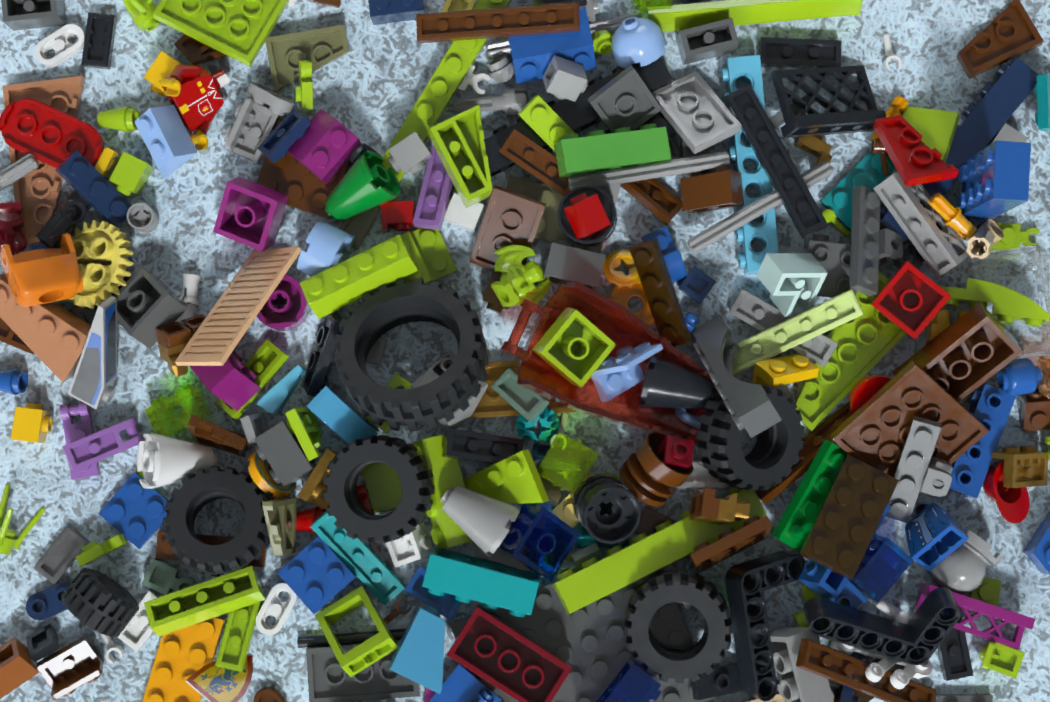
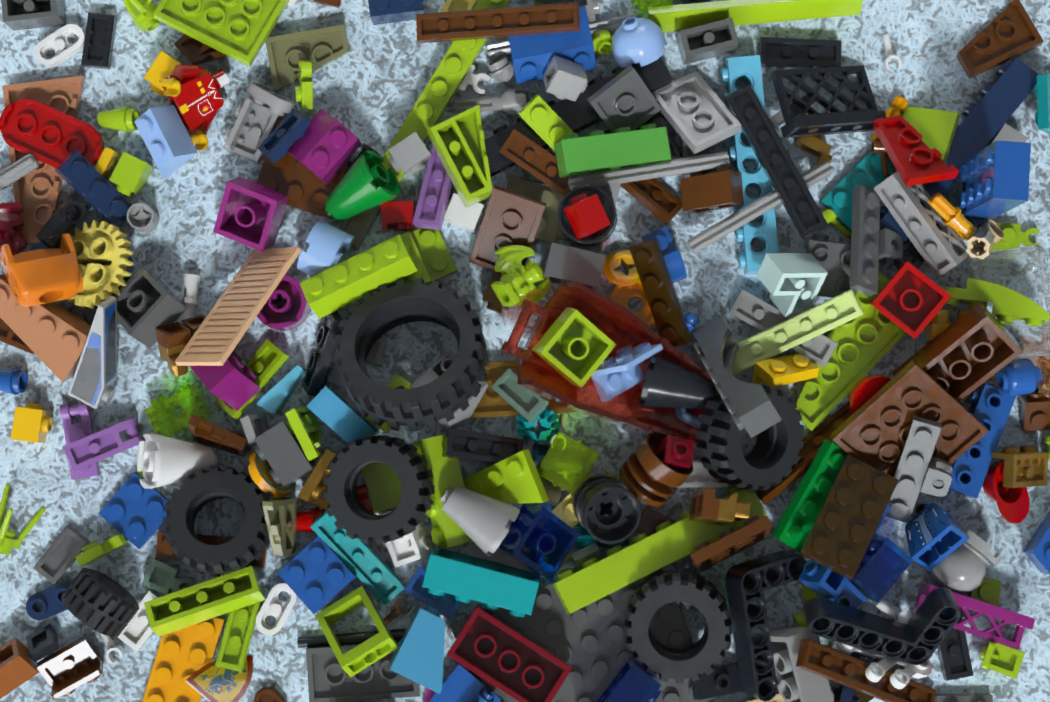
dark blue plate [678,266,717,304] -> none

